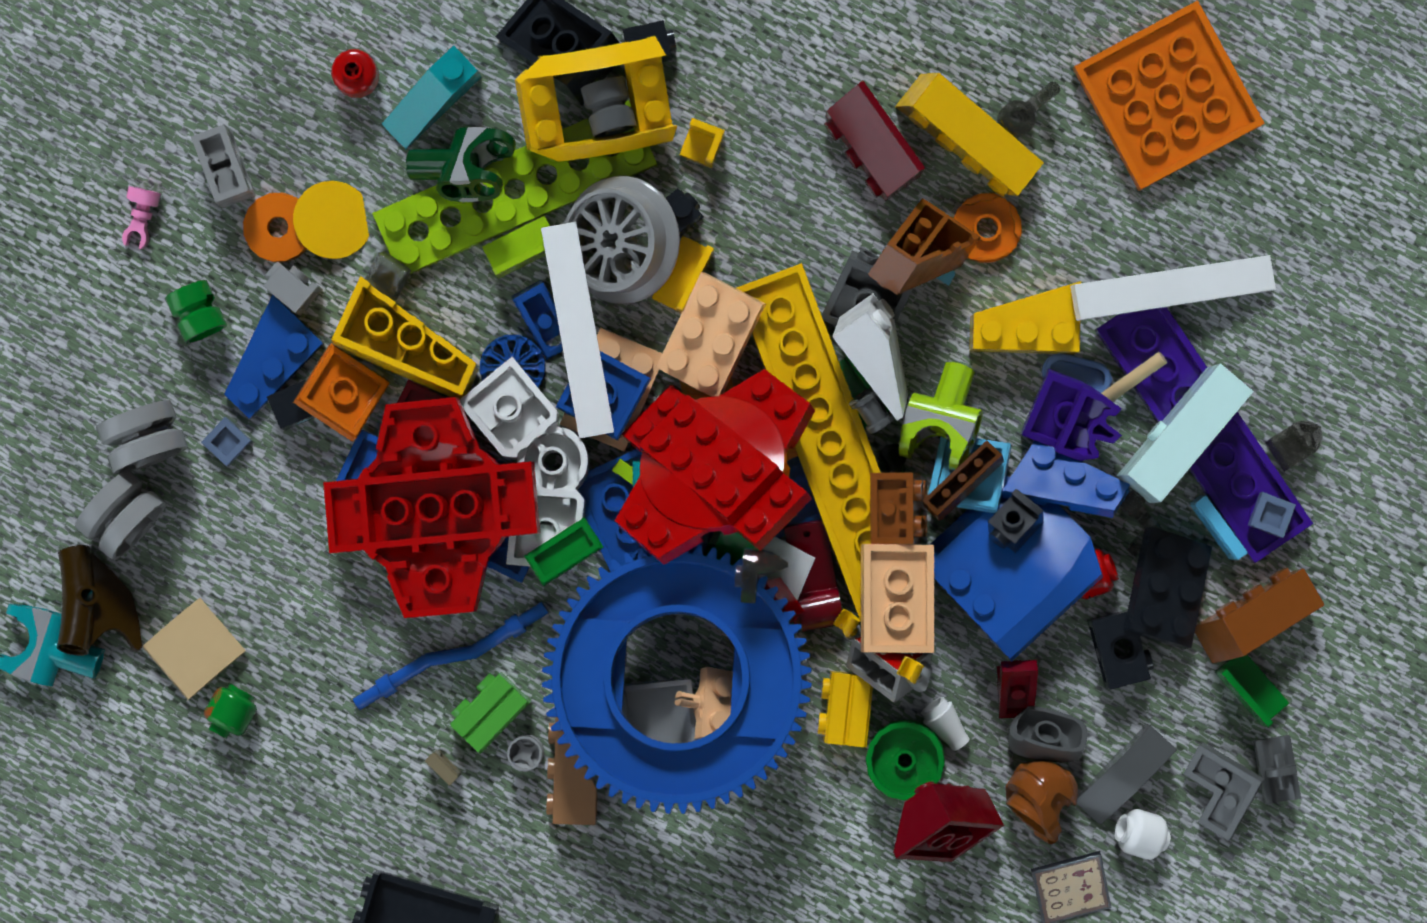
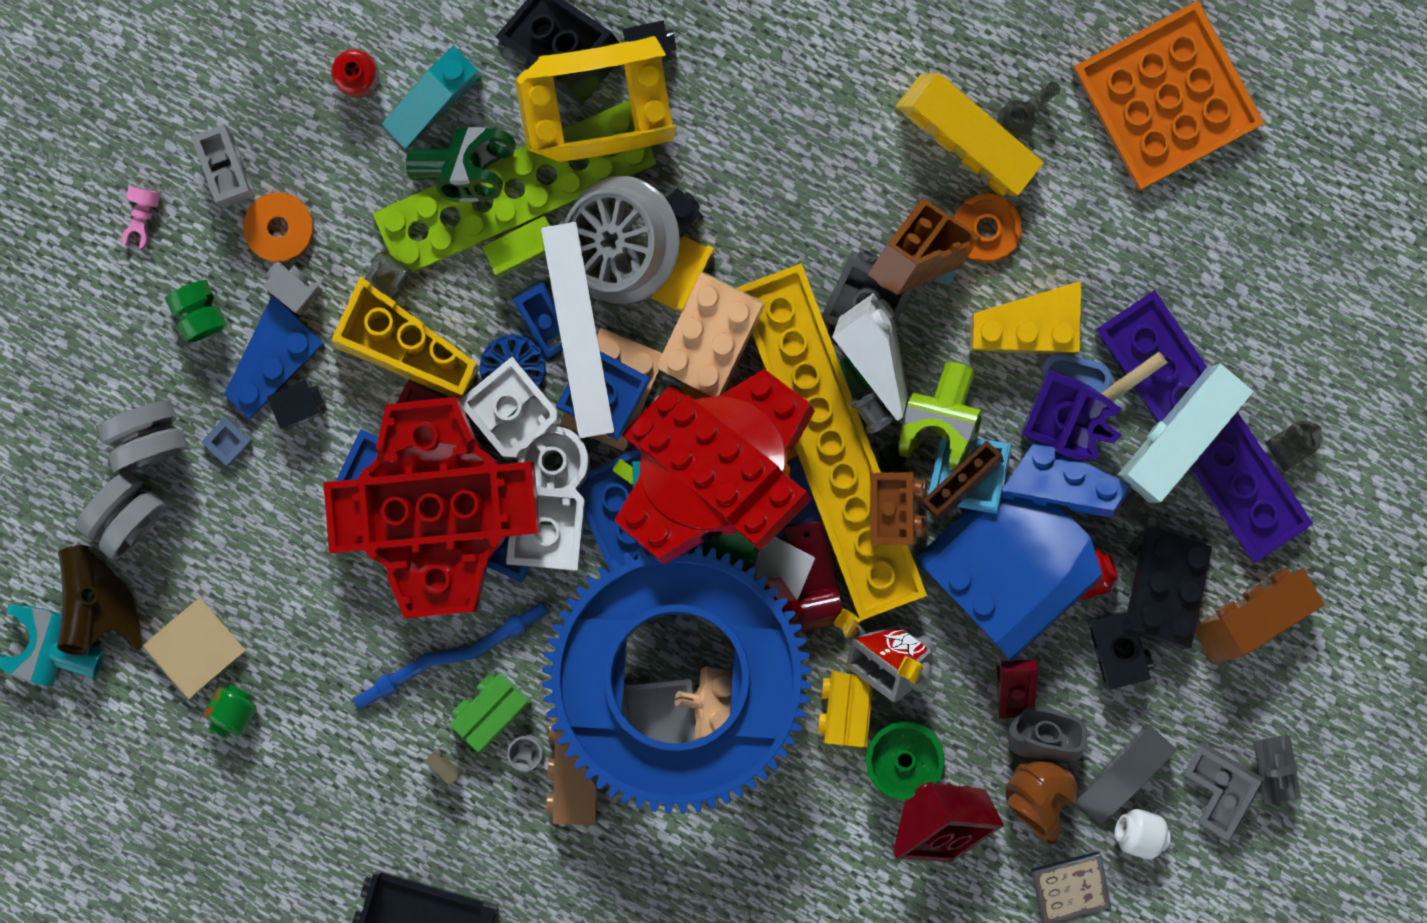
yellow sticker [293,181,369,259] -> none
orange tile [293,343,390,442] -> none
green tile [524,517,604,586] -> none
dark grey wheel [581,77,637,138] -> none
yellow panel [679,118,725,168] -> none
clear smoke plate [735,547,788,604] -> none
dark red slope [824,81,925,201] -> none
light nougat plate [861,544,934,653] -> none
white cone [921,697,970,751] -> none
black brick [988,489,1044,553] -> none
white tile [1070,255,1276,321] -> none
medium azure tile [1190,495,1248,560] -> none
green panel [1215,655,1289,728] -> none
sand blue tile [1248,492,1296,538] -> none

